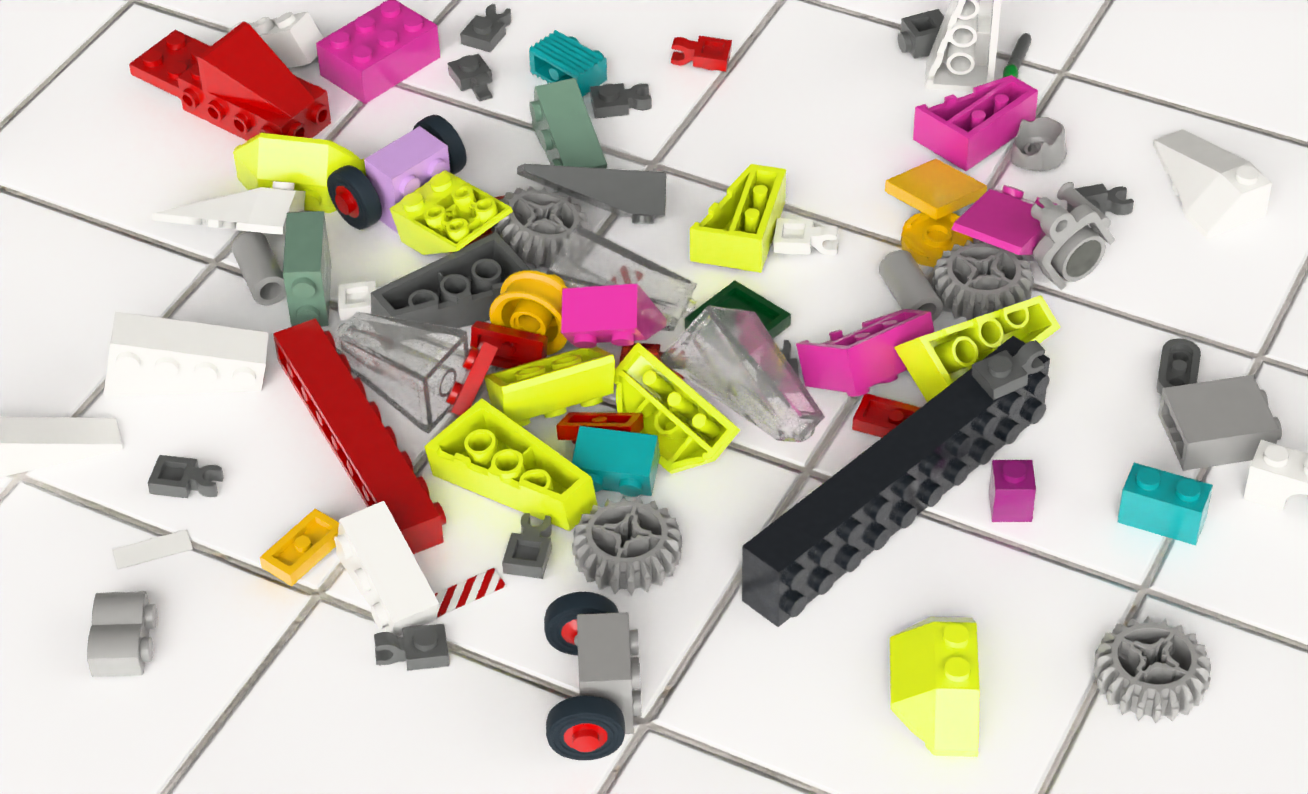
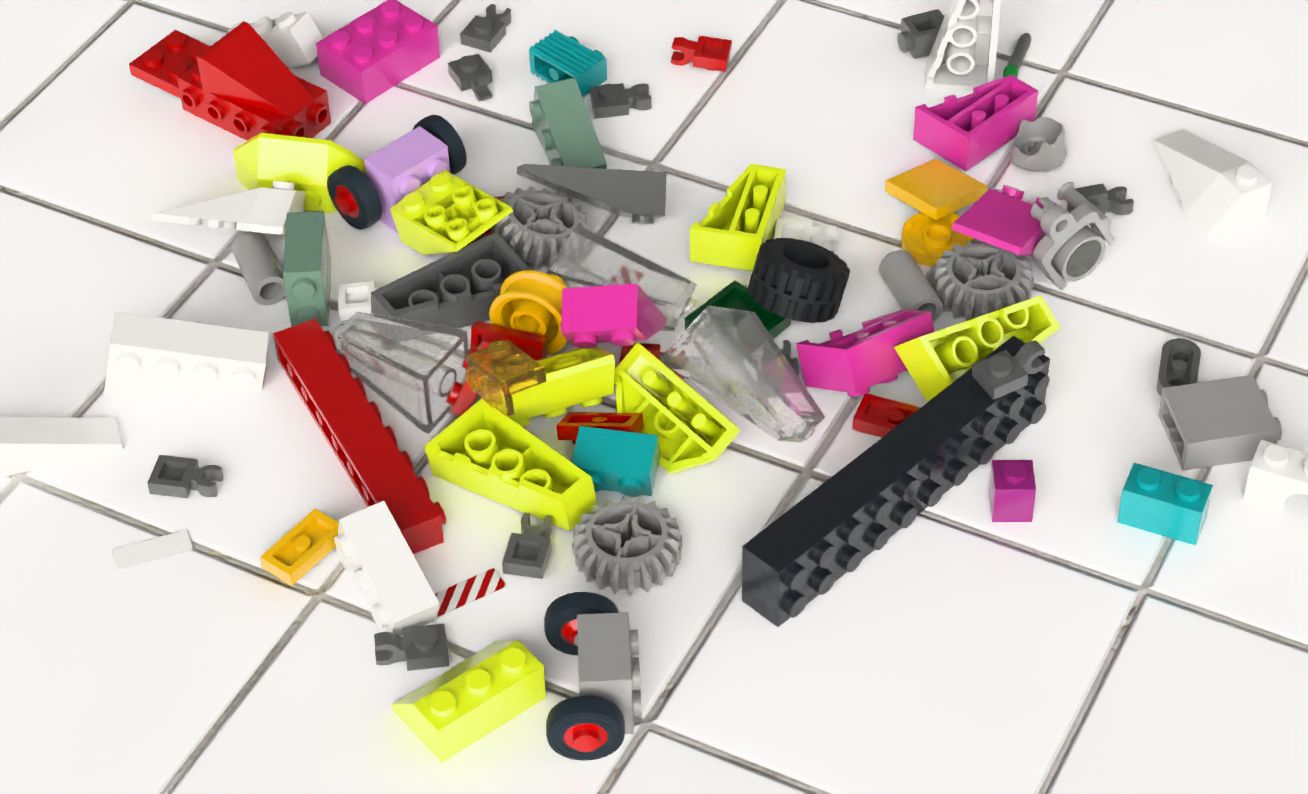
light grey brick [87,591,157,677] -> none
neon yellow wedge [889,617,980,757] -> none
light grey gear [1093,616,1211,723] -> none
none -> neon yellow slope [392,640,546,763]
none -> clear yellow bracket [466,340,547,417]
none -> black tyre [748,238,850,323]

